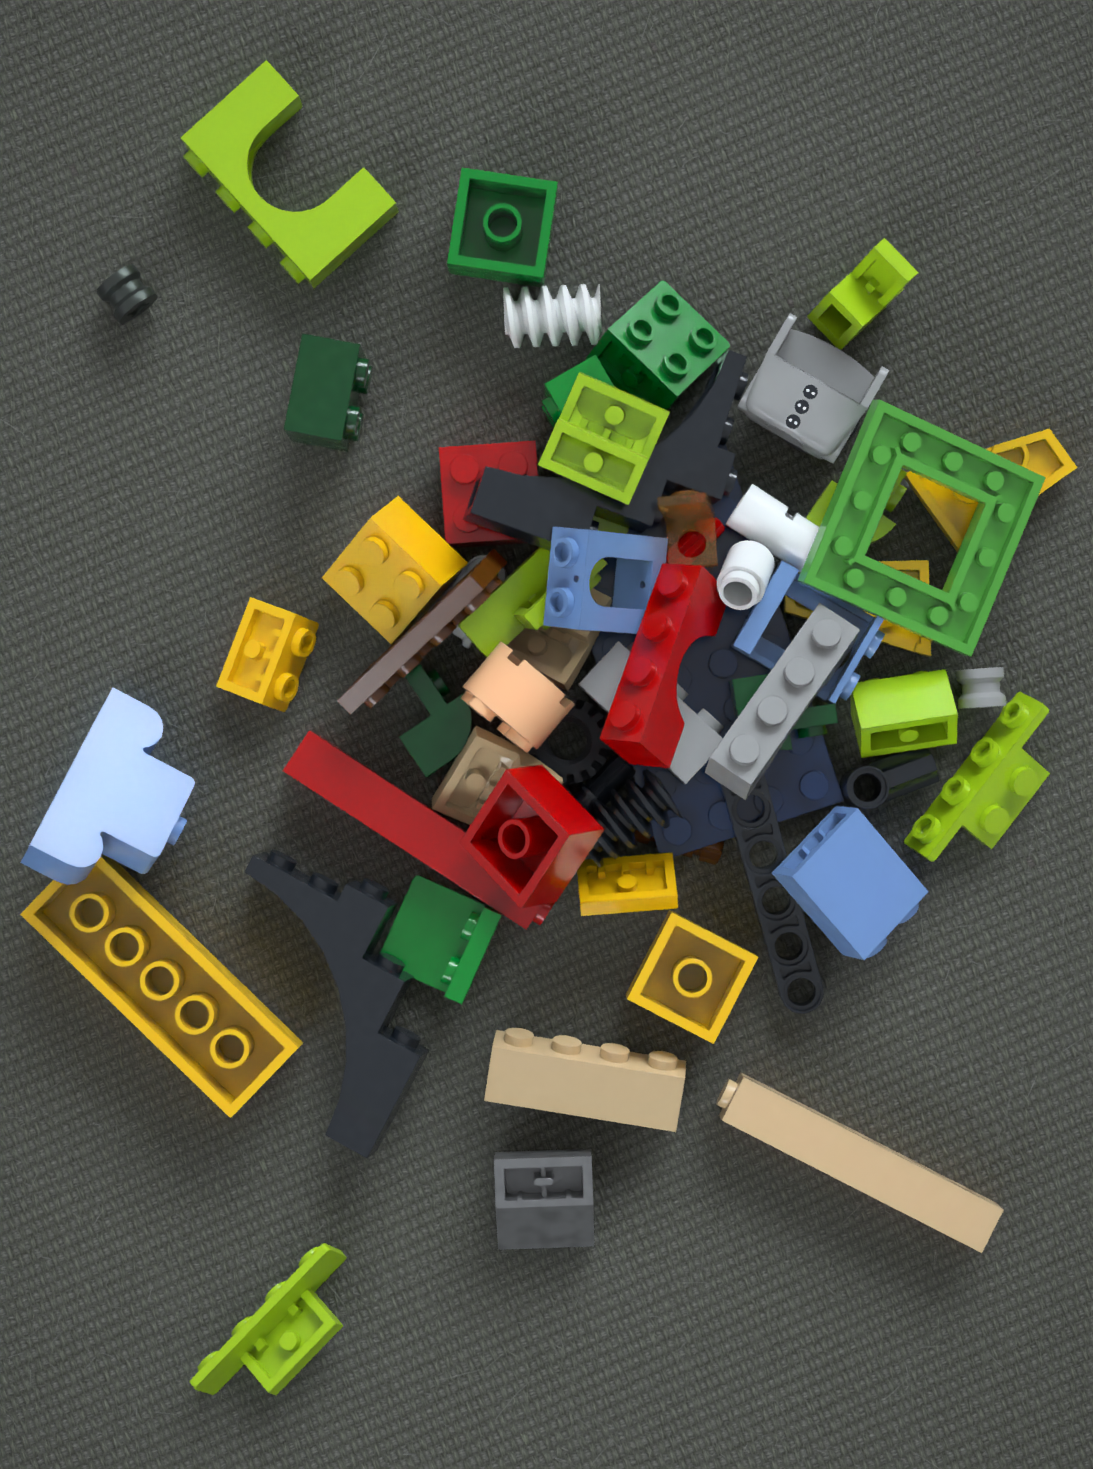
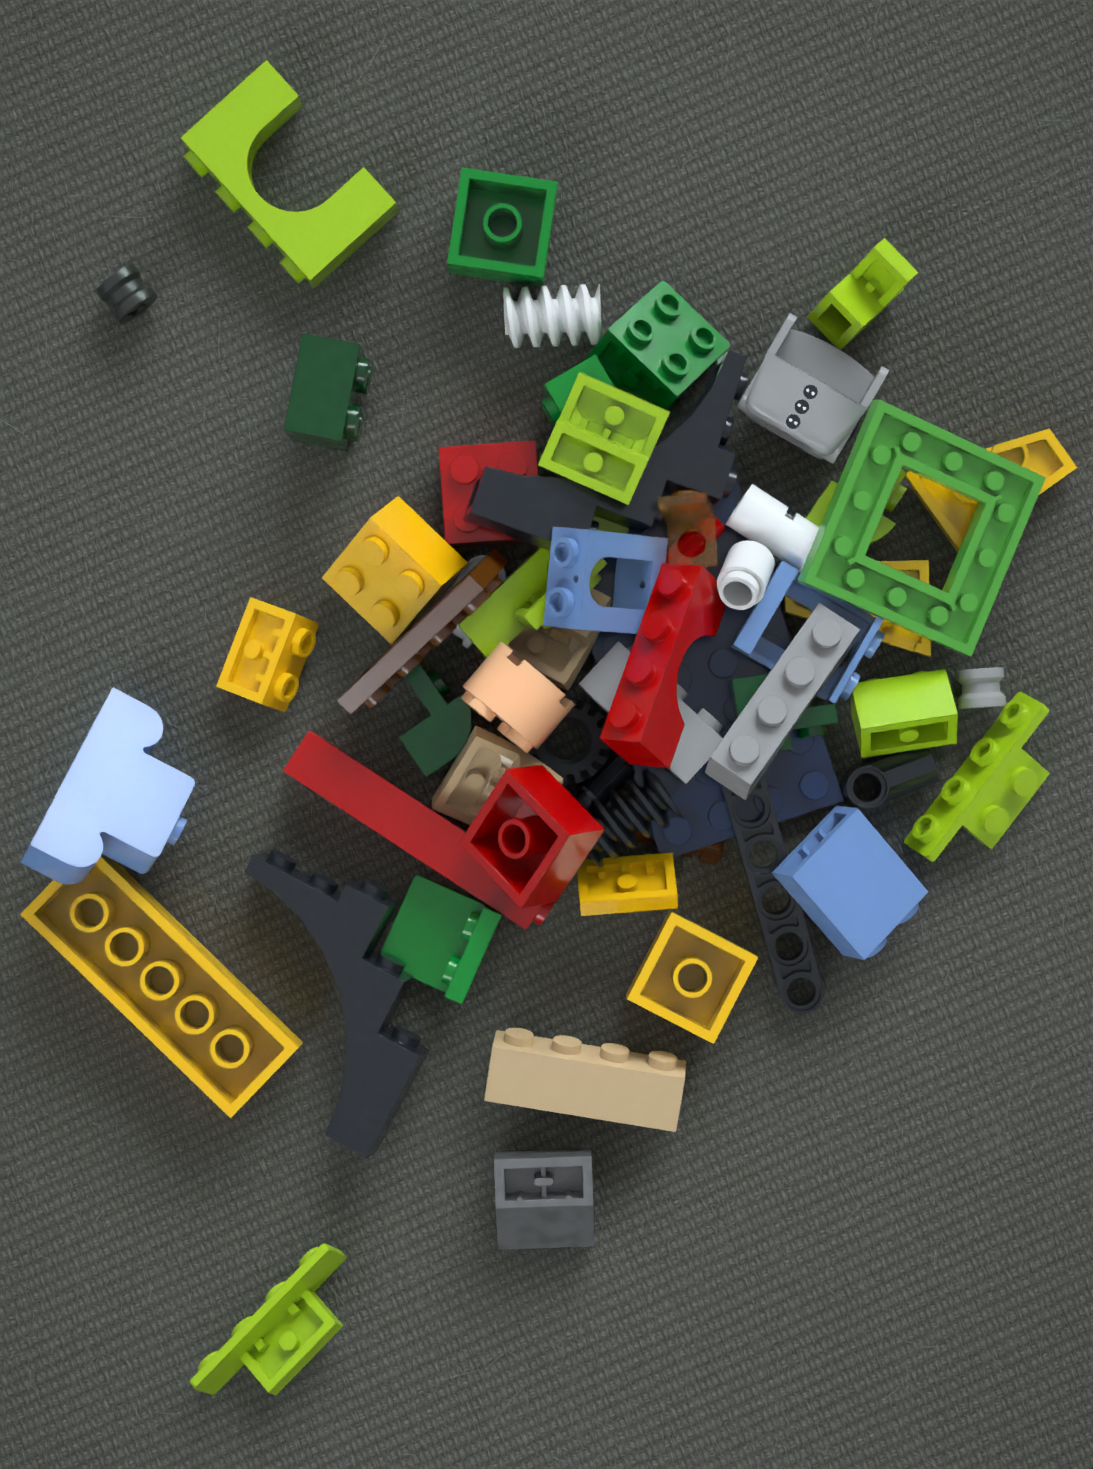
tan brick [716,1072,1004,1253] -> none

